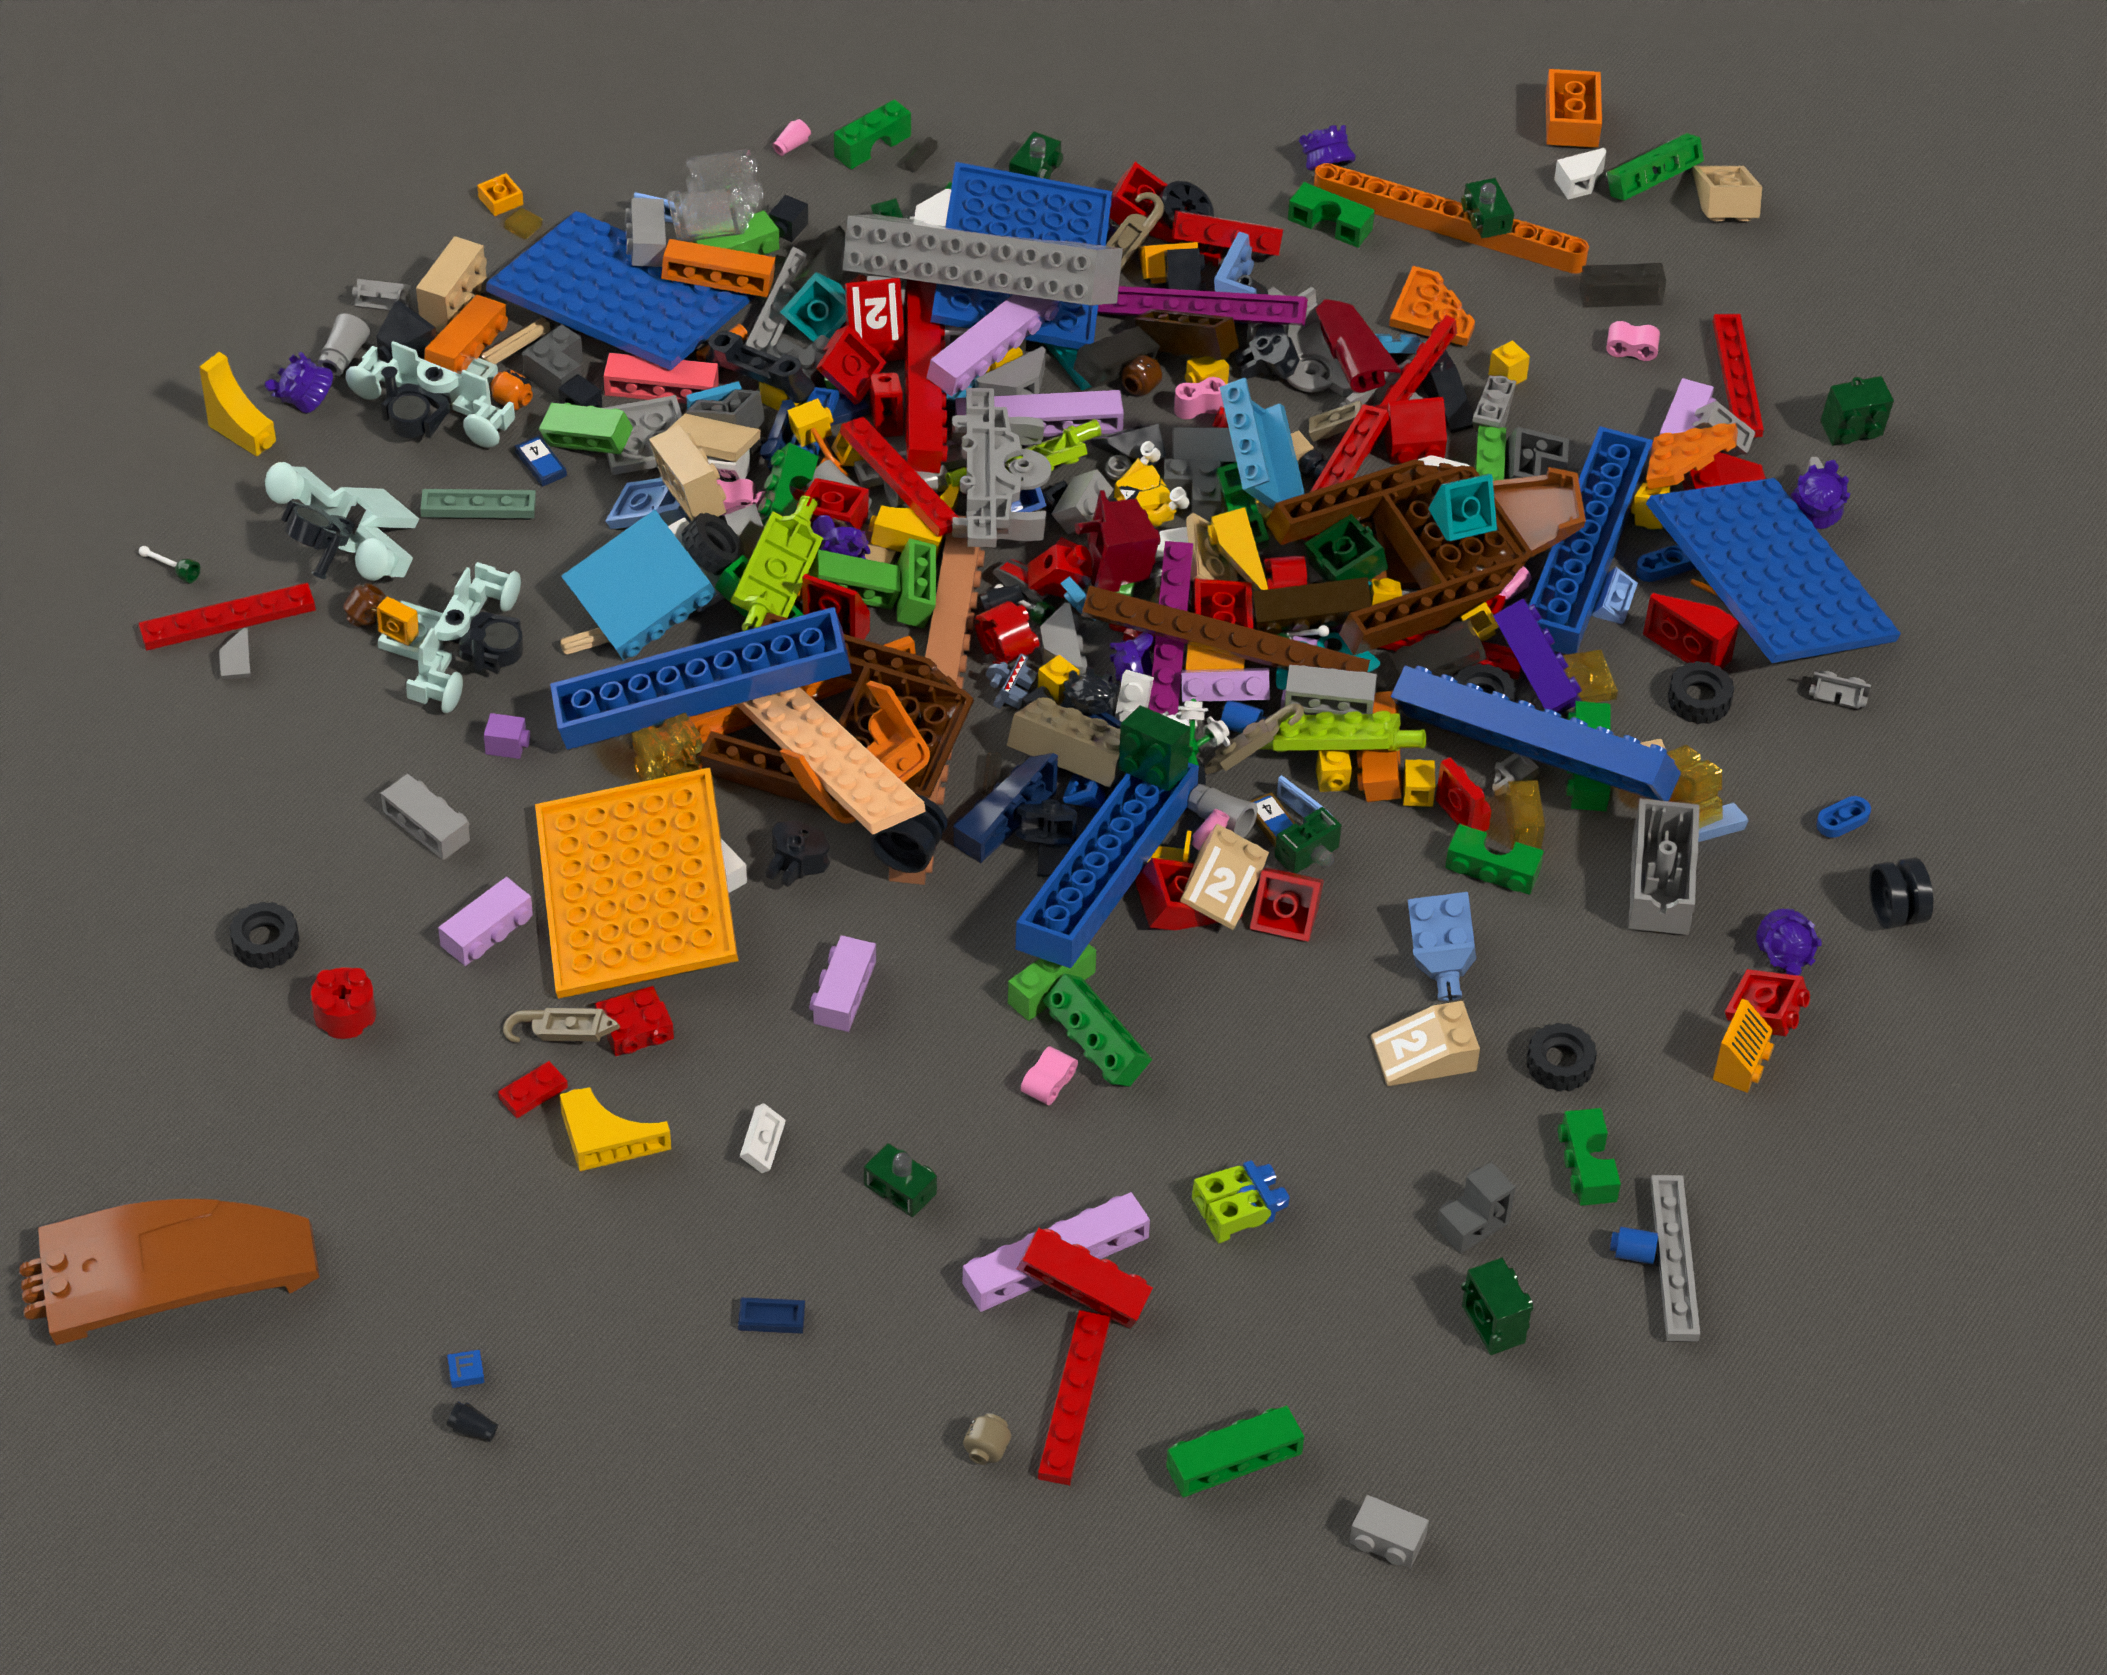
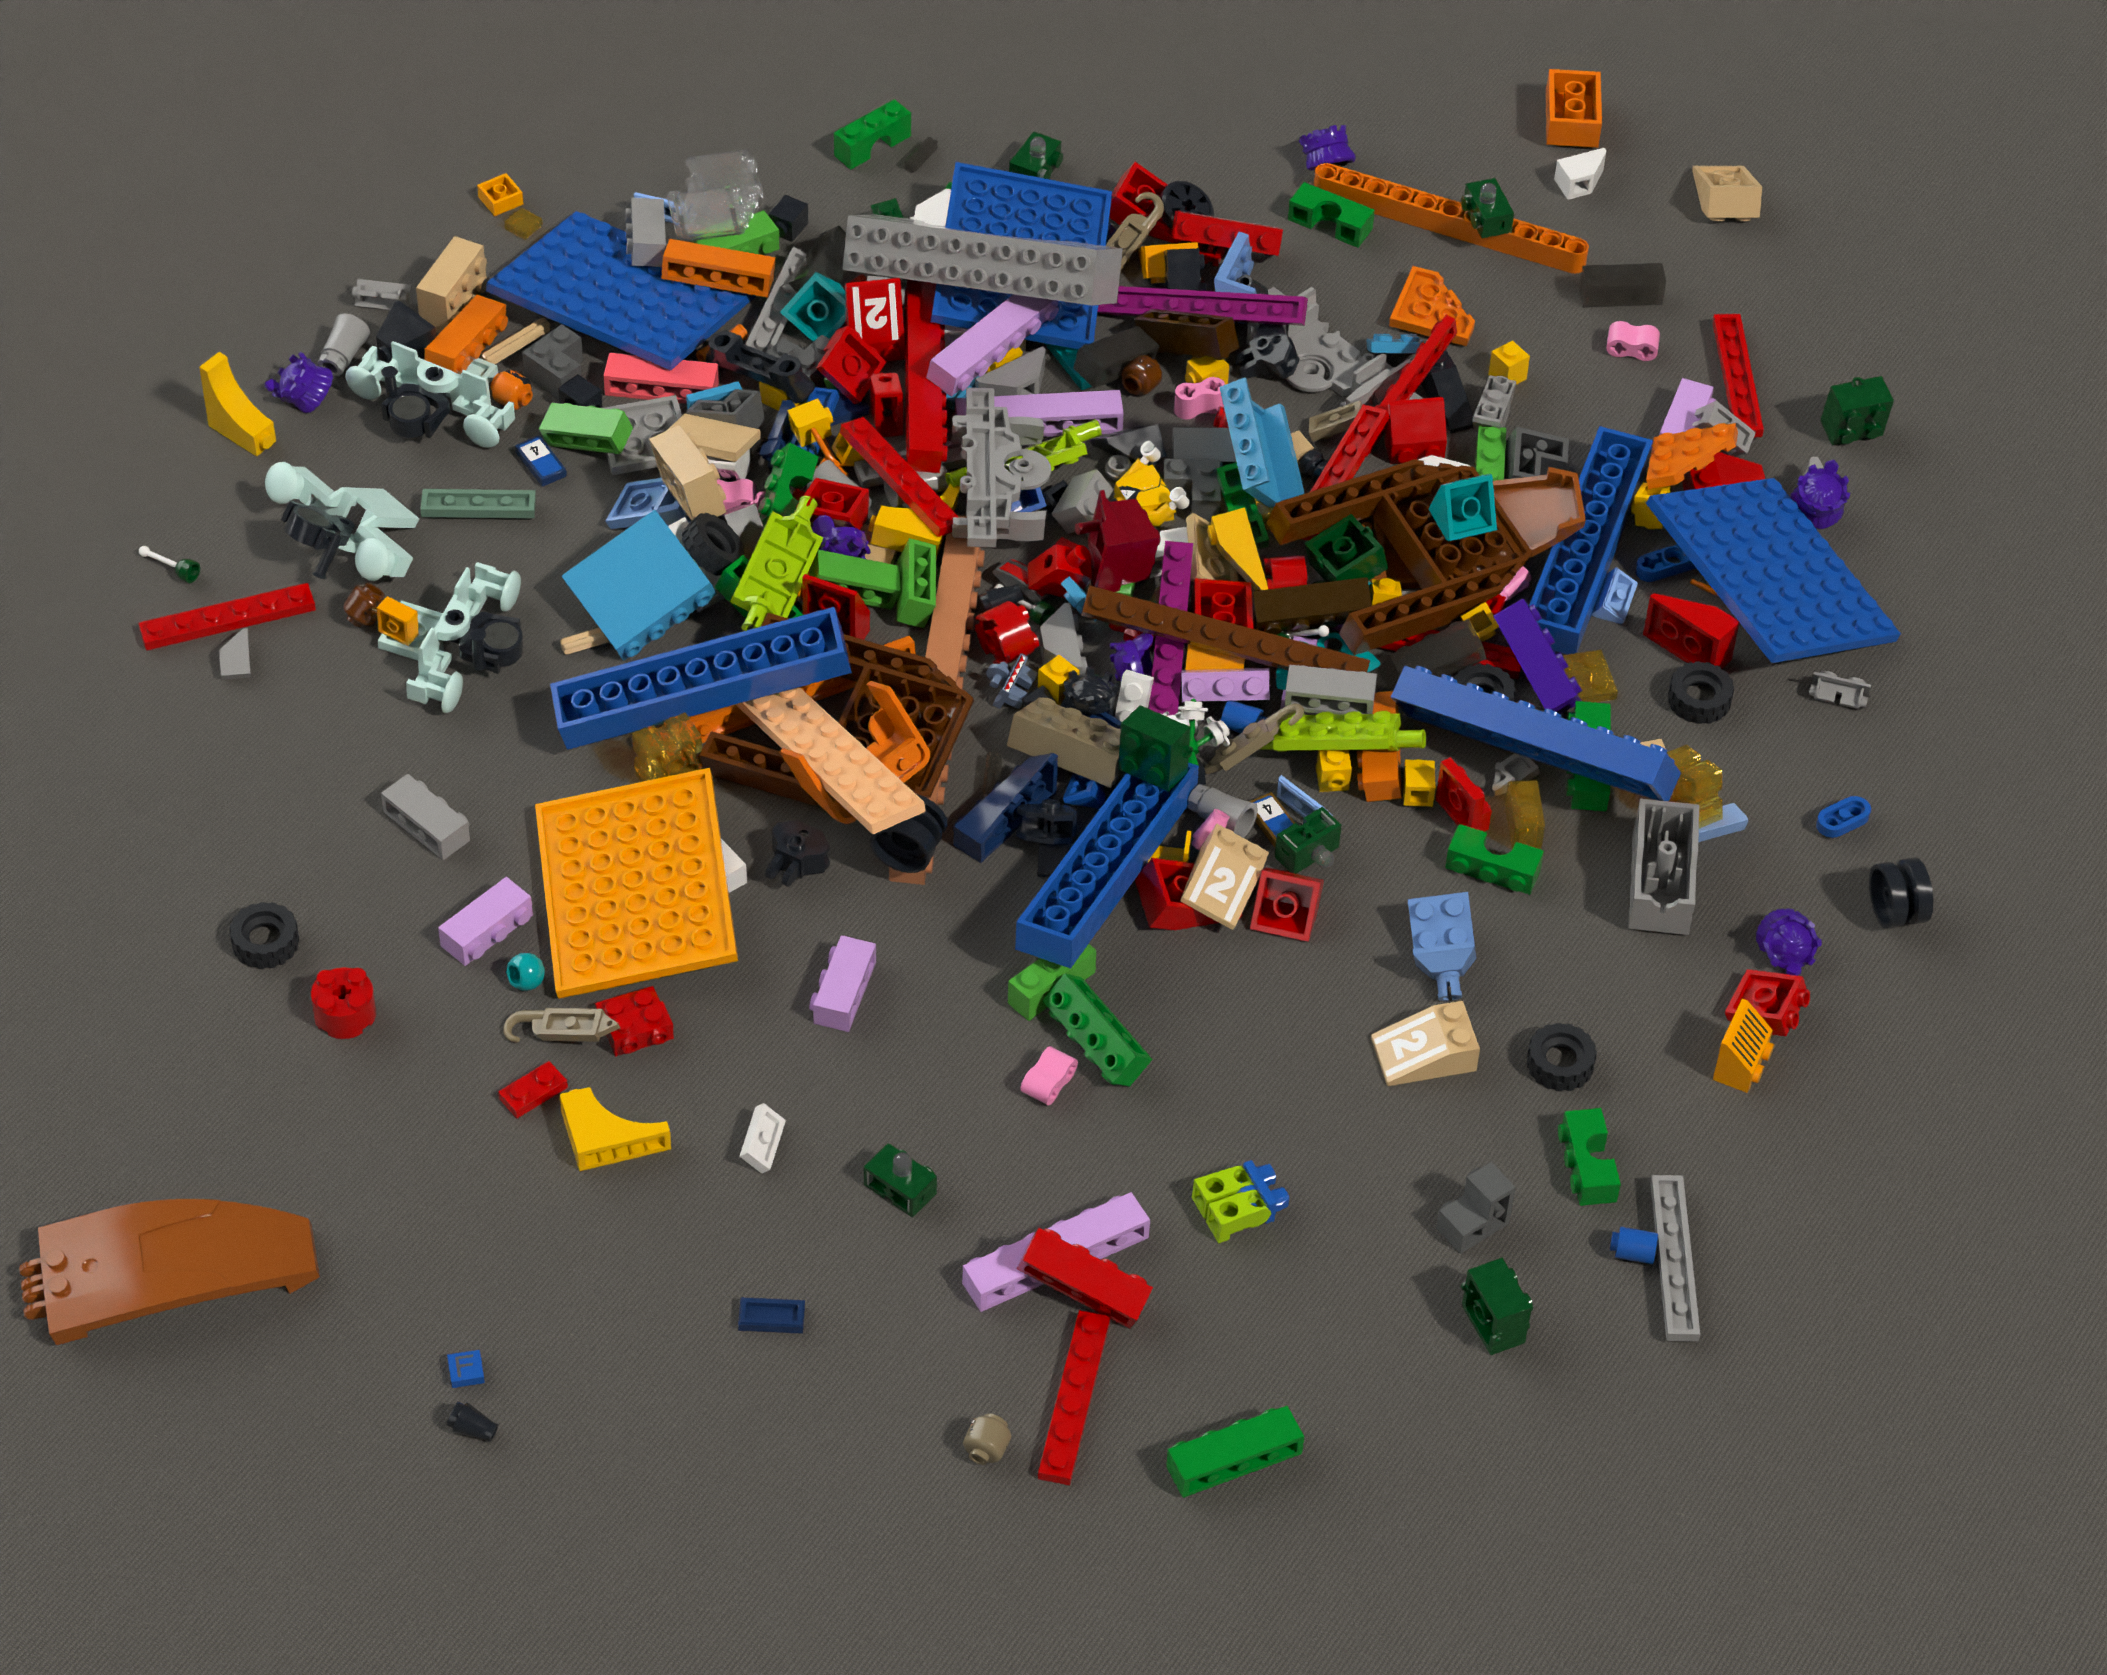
medium lavender brick [484,713,530,759] -> none
bright pink cone [772,119,811,156] -> none
dark red panel [1315,299,1401,393] -> none
light grey brick [1349,1495,1429,1569] -> none
green piece [1604,133,1704,201] -> none
none -> teal piece [506,953,545,991]

